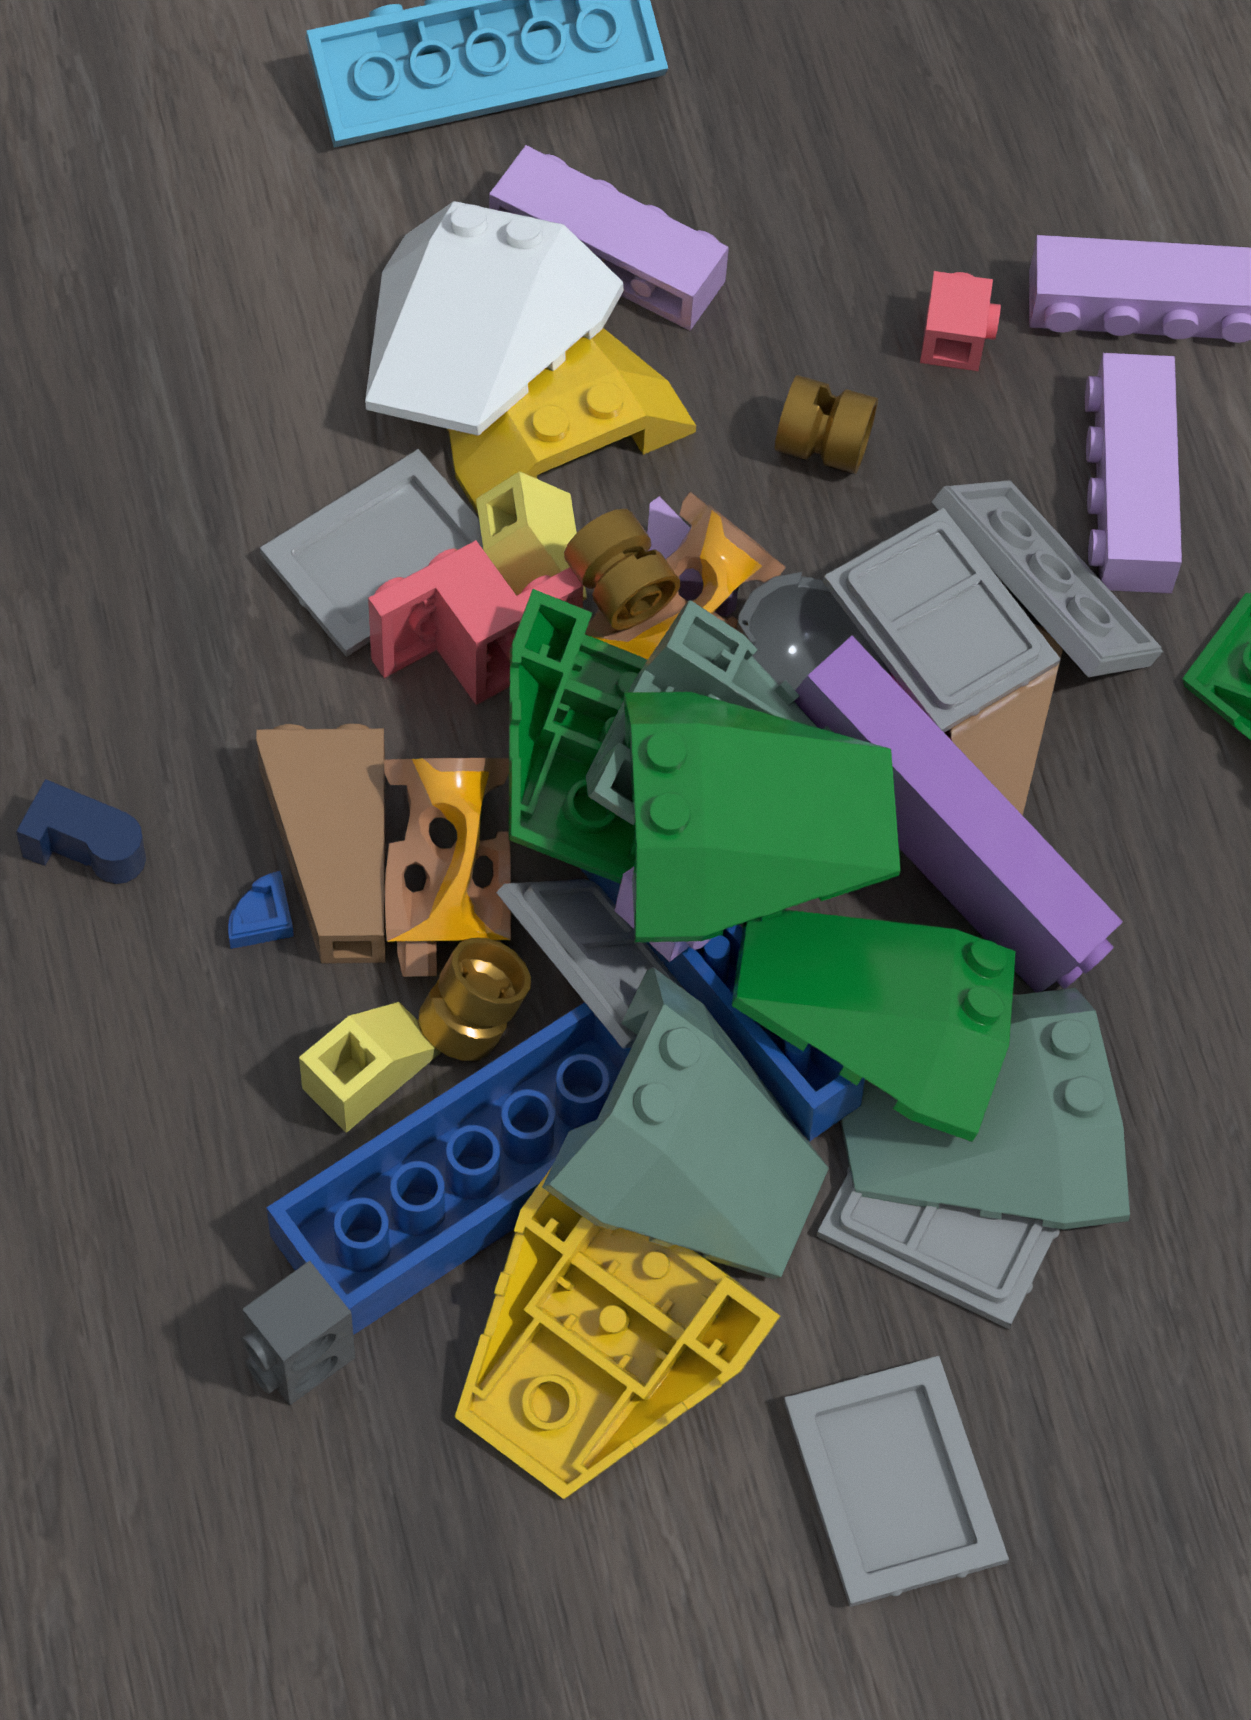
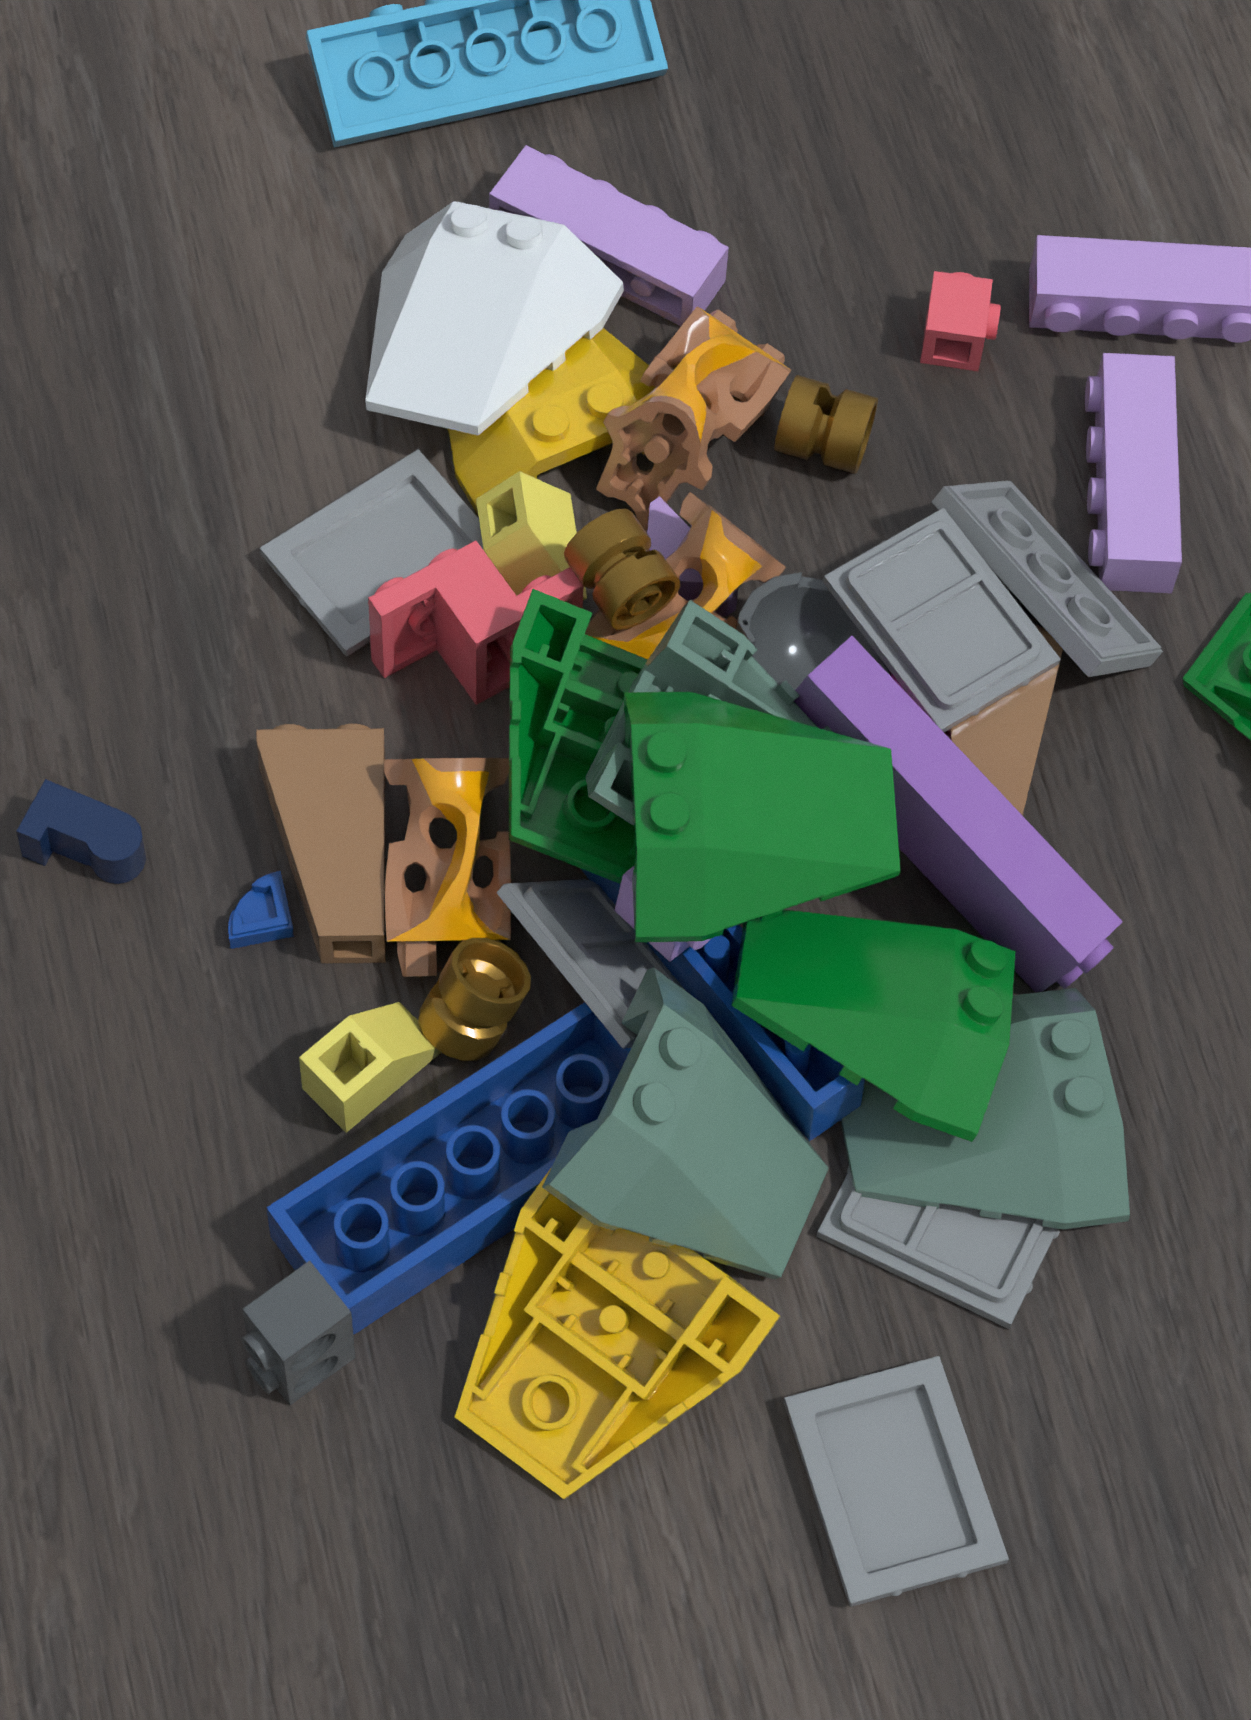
none -> nougat hips [596,306,791,532]

